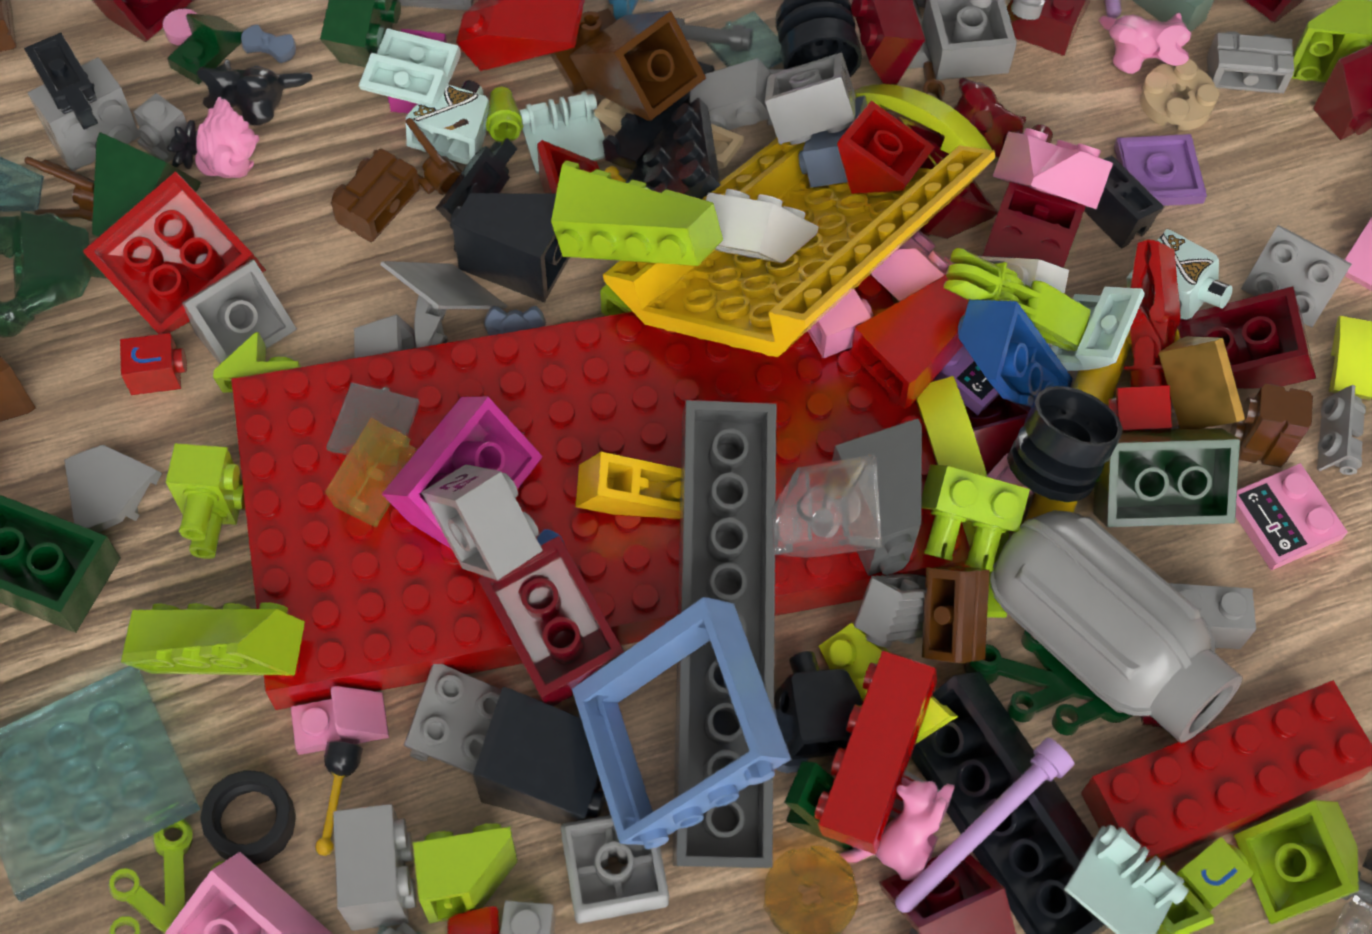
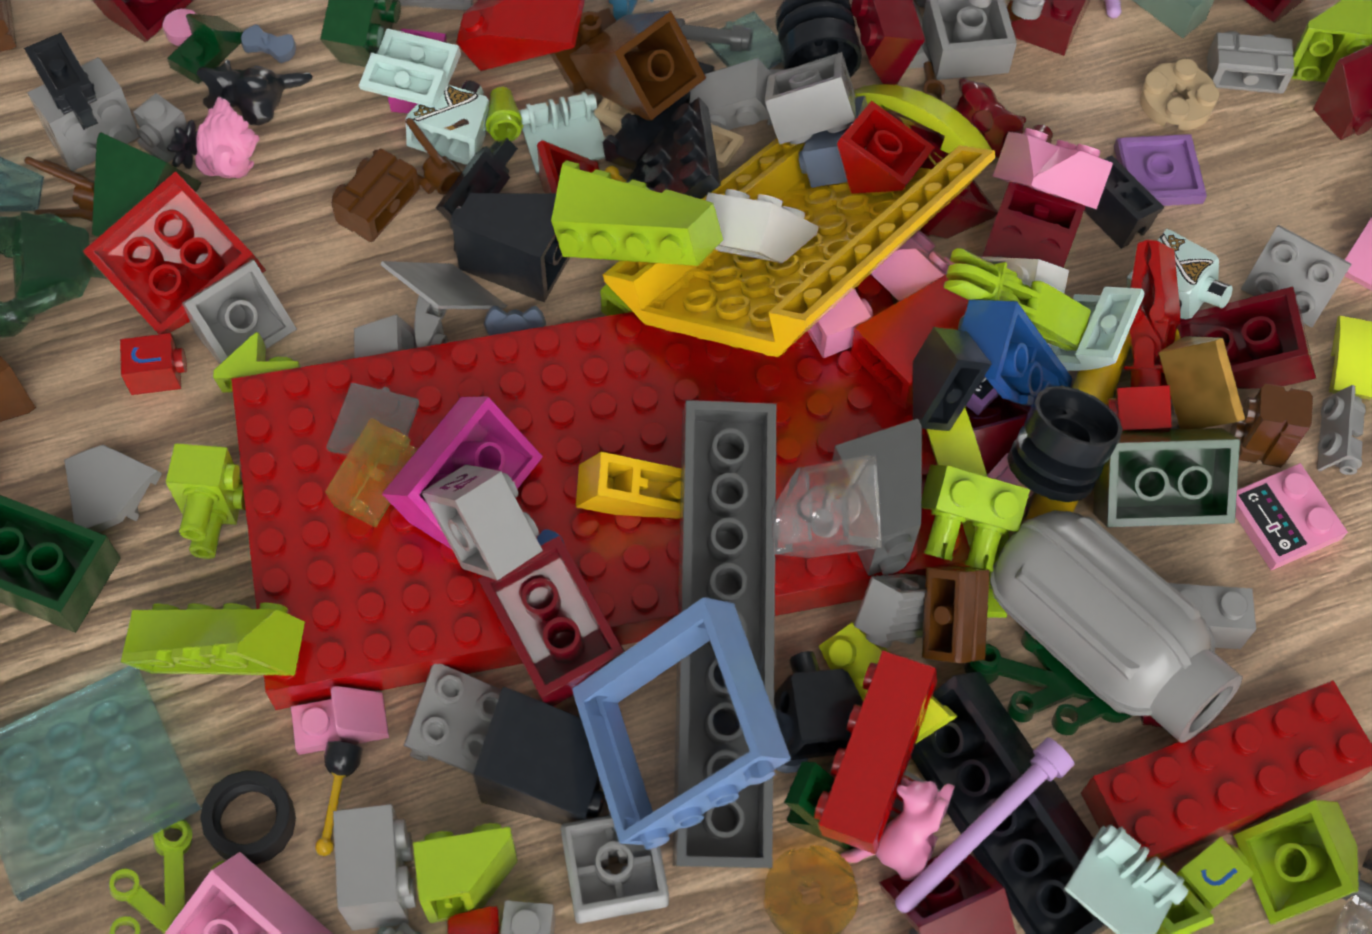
bright pink animal [1099,13,1191,74] -> none
none -> black slope [913,327,992,431]

